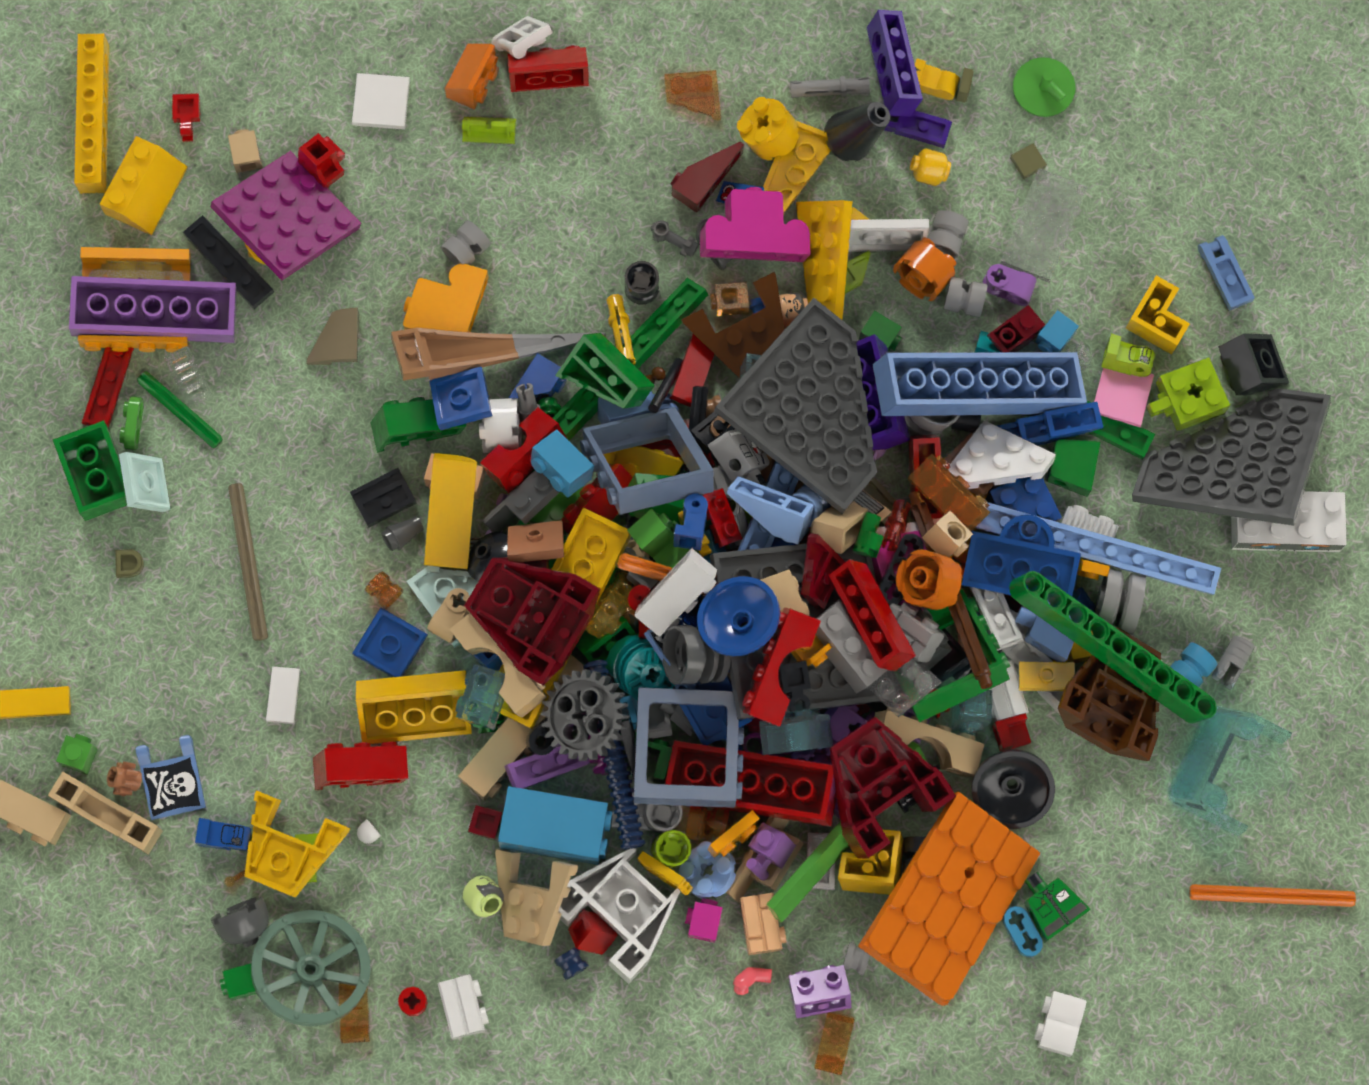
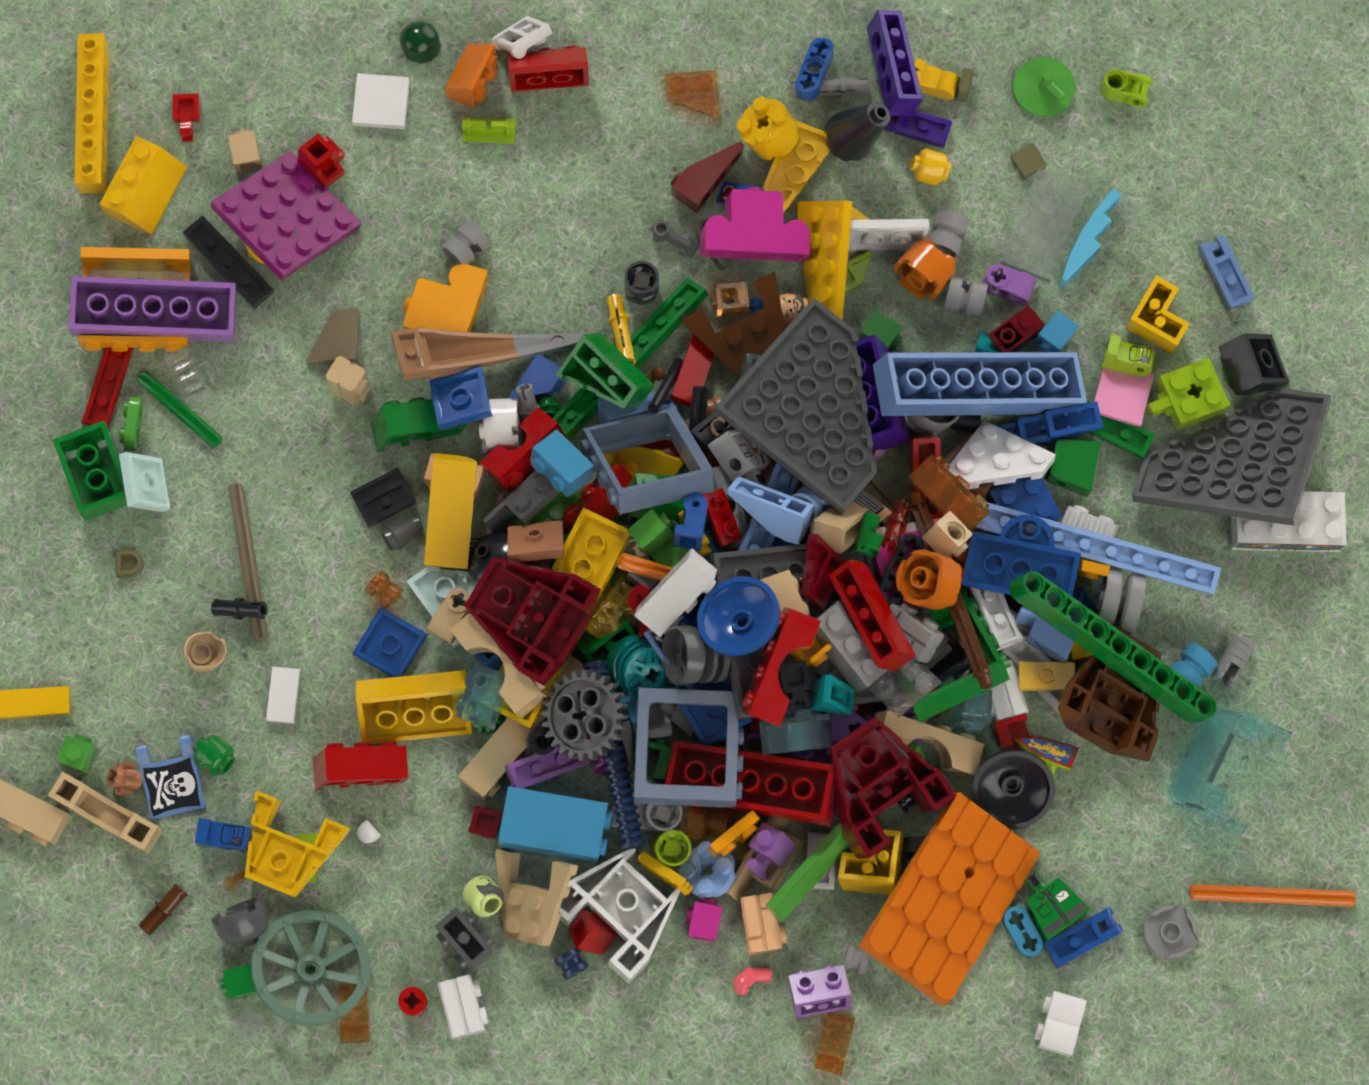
none -> reddish brown axle [139,884,188,935]
none -> tan hair [182,631,227,672]
none -> green head [193,735,235,776]
none -> black pin [211,598,268,620]
none -> tan brick [326,356,372,406]
none -> dark green hair [399,21,441,64]
none -> dark grey brick [435,908,494,971]
none -> blue beam [795,38,834,101]
none -> teal slope [810,675,854,716]
none -> shield [1014,736,1079,778]
none -> blue plate [1043,907,1124,969]
none -> medium azure slope [1059,189,1122,289]
none -> lime piece [1100,69,1153,108]
none -> light grey tile [1142,904,1199,961]

